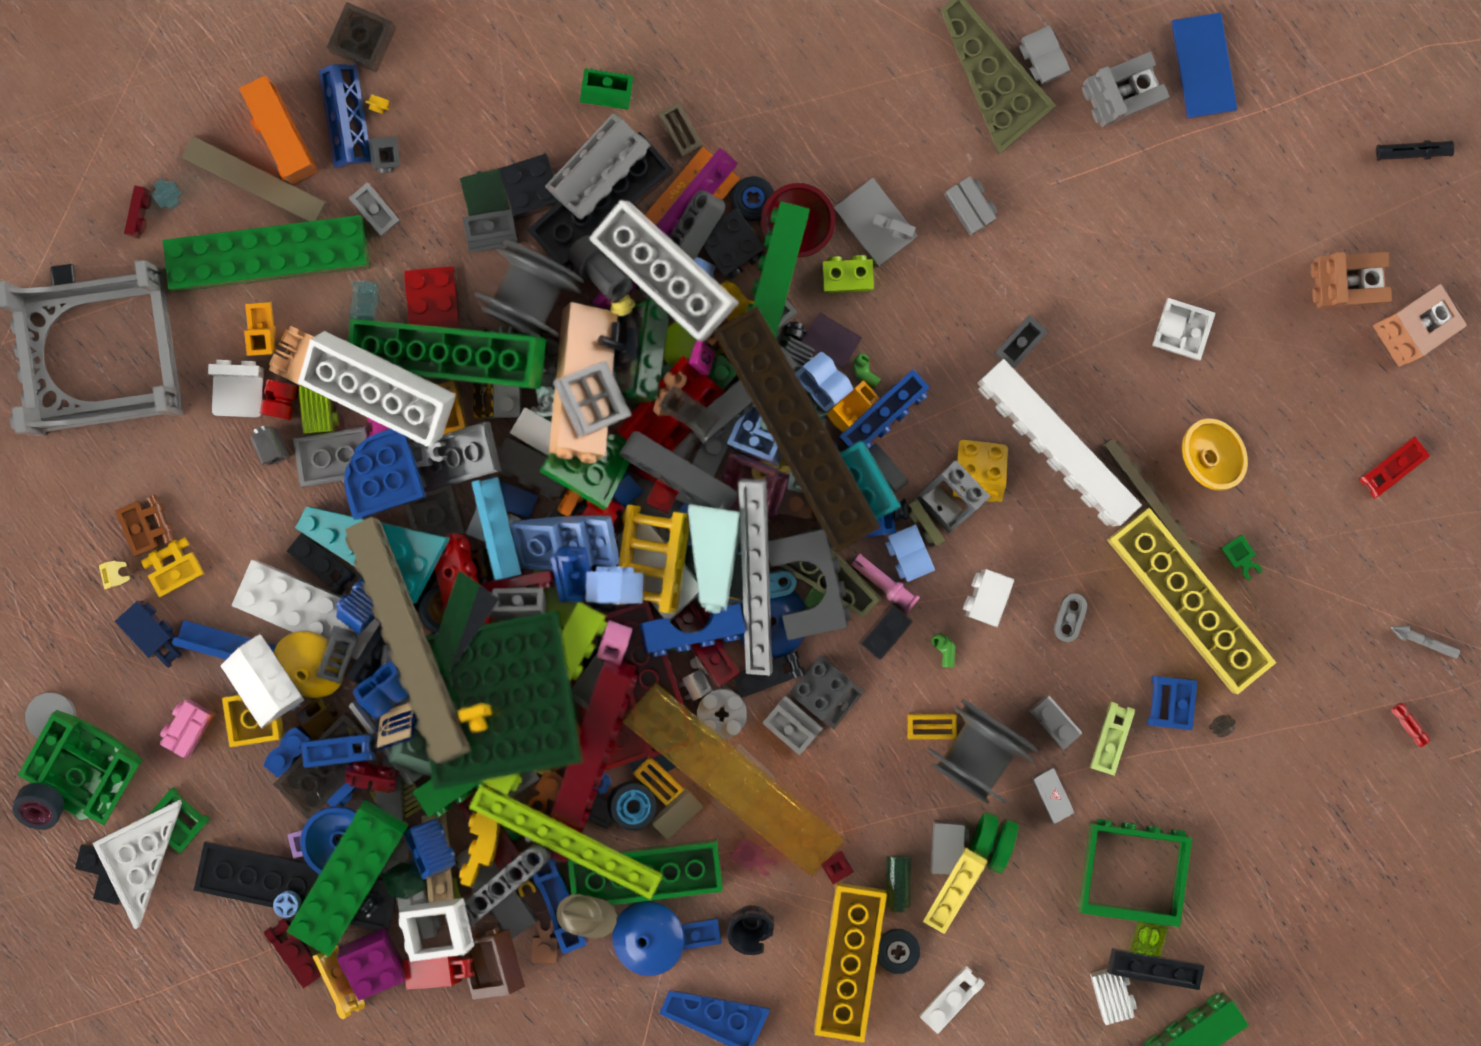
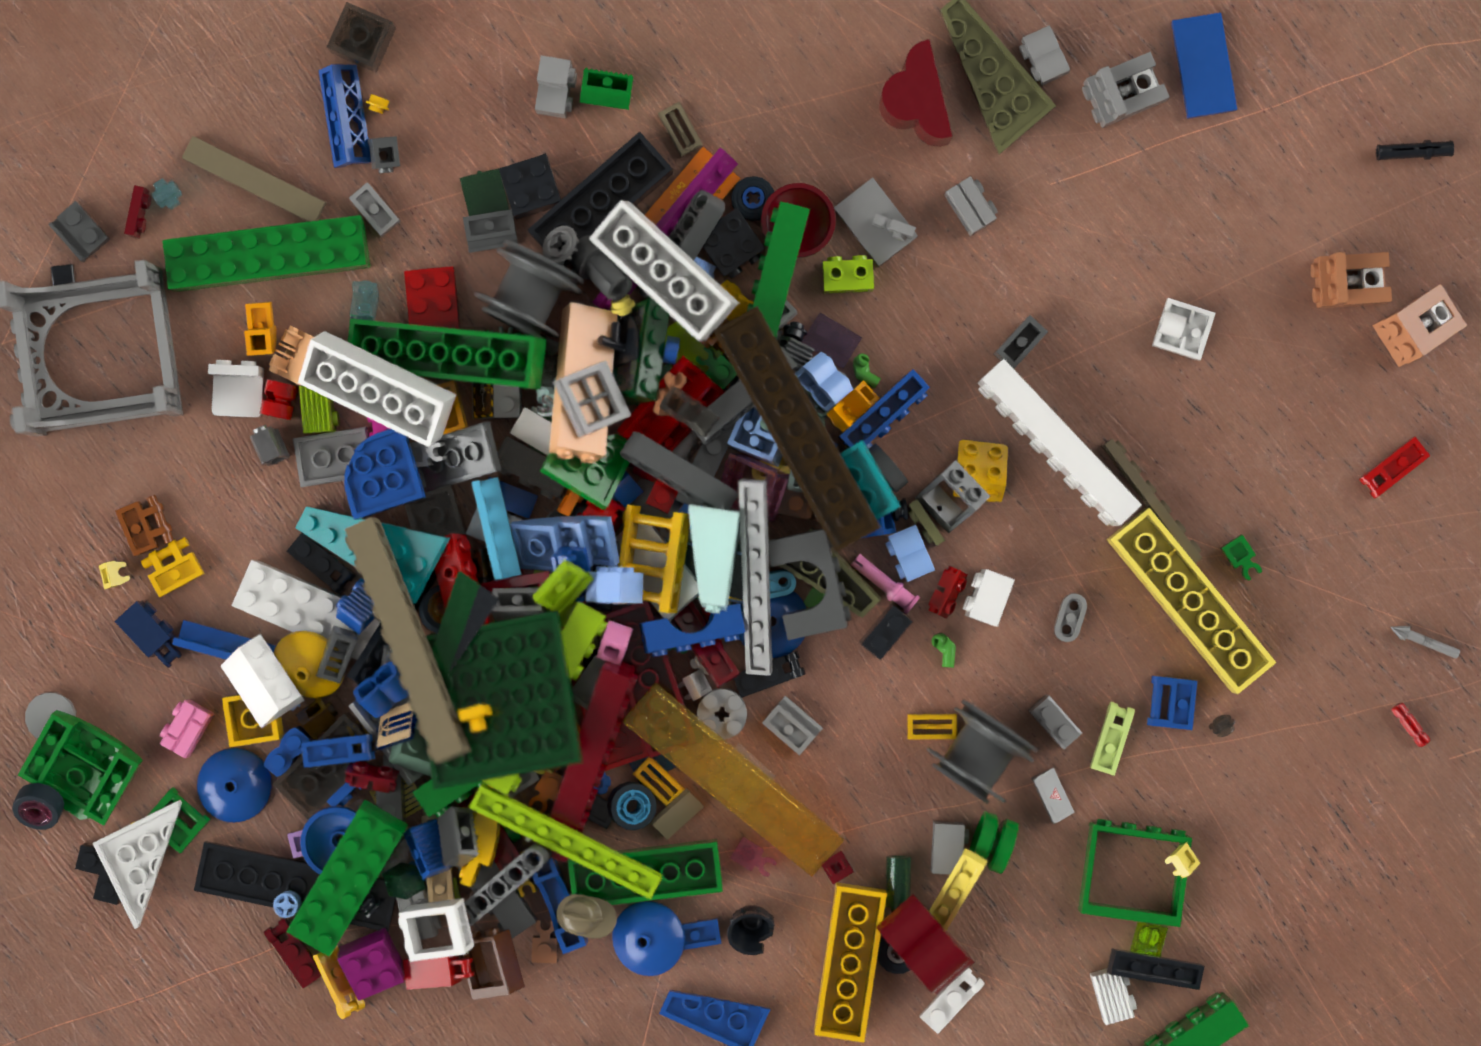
orange brick [239,75,319,185] -> none
light grey brick [545,114,650,219] -> none
dark pink tile [689,341,716,375] -> none
dark grey bracket [790,656,865,729] -> none
yellow dish [1182,418,1248,491] -> none
none -> dark grey plate [48,201,110,263]
none -> blue dish [197,748,272,823]
none -> dark grey brick [438,807,479,867]
none -> lime plate [533,559,593,616]
none -> light grey brick [535,56,577,119]
none -> light grey gear [543,226,580,264]
none -> blue beam [662,335,680,365]
none -> dark red brick [876,894,975,996]
none -> dark red brick [879,39,953,147]
none -> red hinge [928,566,968,619]
none -> light yellow tile [1165,842,1200,878]

